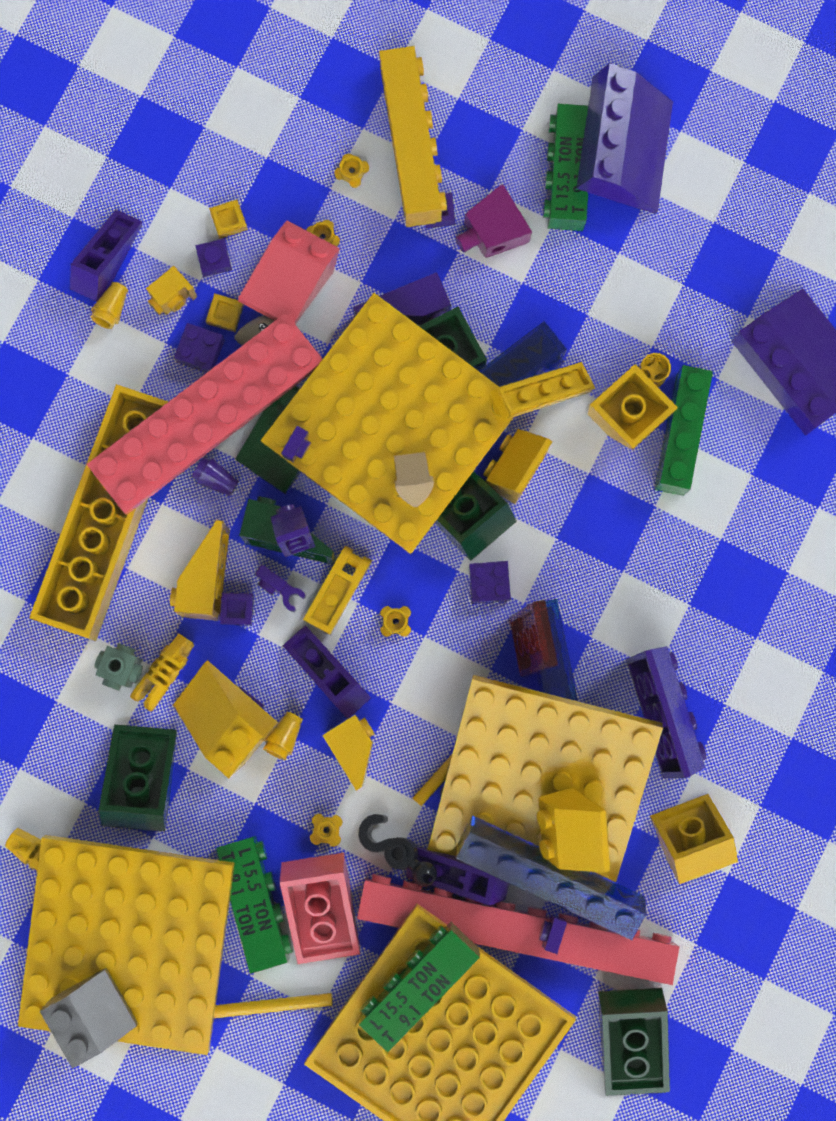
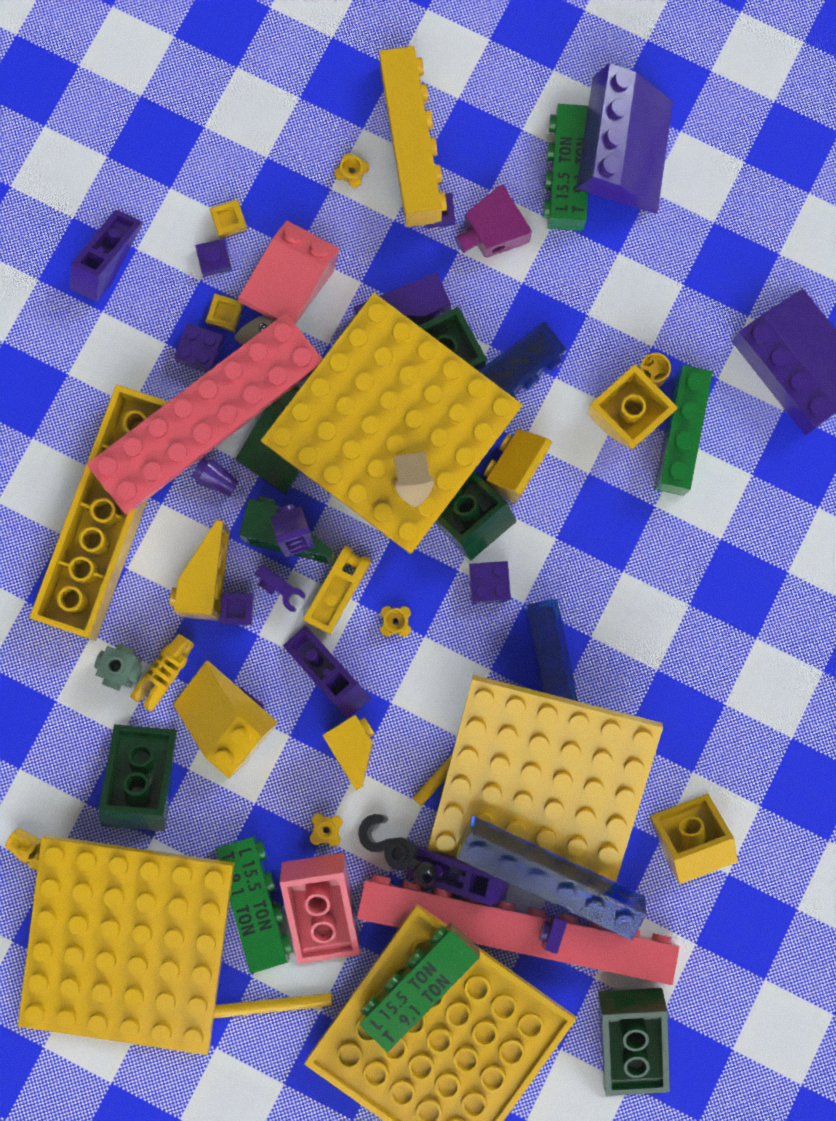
flat silver slope [40,968,138,1069] -> none
yellow cone [91,282,128,329] -> none
yellow brick [146,266,197,315] -> none
yellow cone [263,711,303,761] -> none
dark purple plate [281,426,311,463] -> none
yellow plate [306,220,340,247] -> none
yellow tile [490,362,595,420] -> none
clear red tile [509,600,558,677] -> none
yellow slope [537,788,610,873] -> none
dark purple slope [626,646,707,778] -> none

